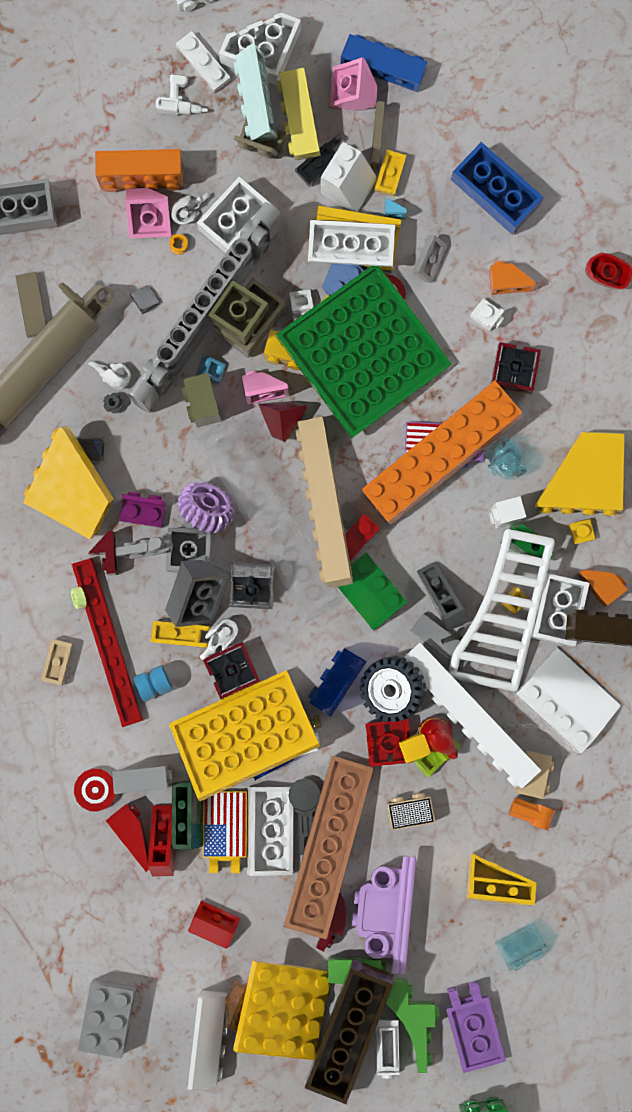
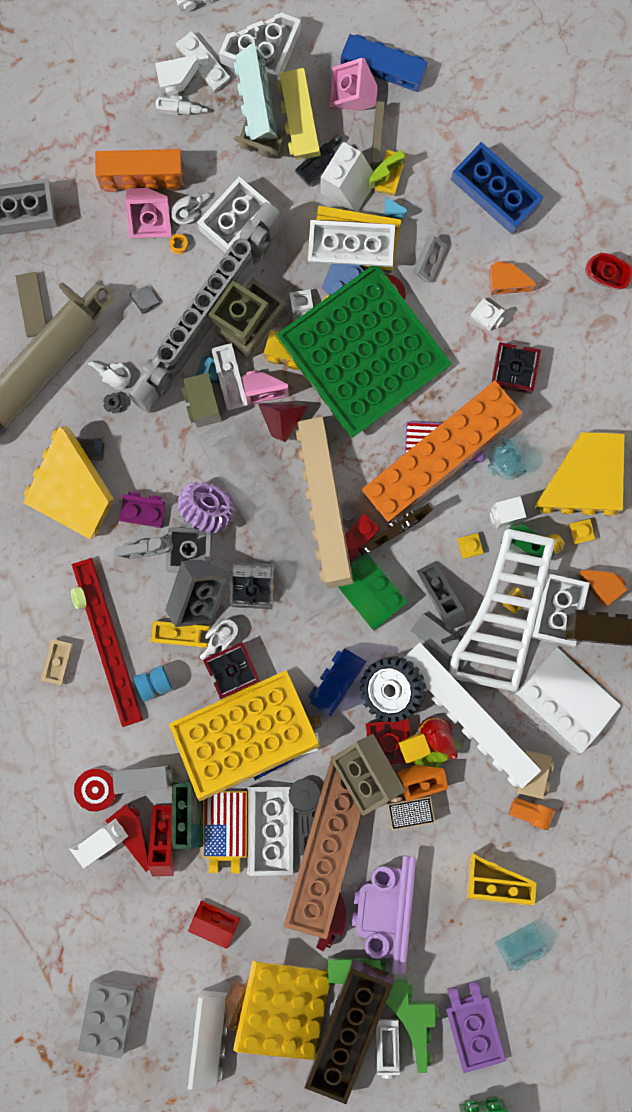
dark red slope [88,531,118,576] -> none
none -> white window [69,818,128,868]
none -> white slope [155,55,200,95]
none -> white plate [211,343,248,411]
none -> dark tan slope [331,734,405,816]
none -> dark brown wing [358,502,435,556]
none -> lime slope [369,150,405,190]
none -> orange slope [396,765,448,802]
none -> yellow plate [457,533,483,560]
none -> yellow plate [546,534,565,554]

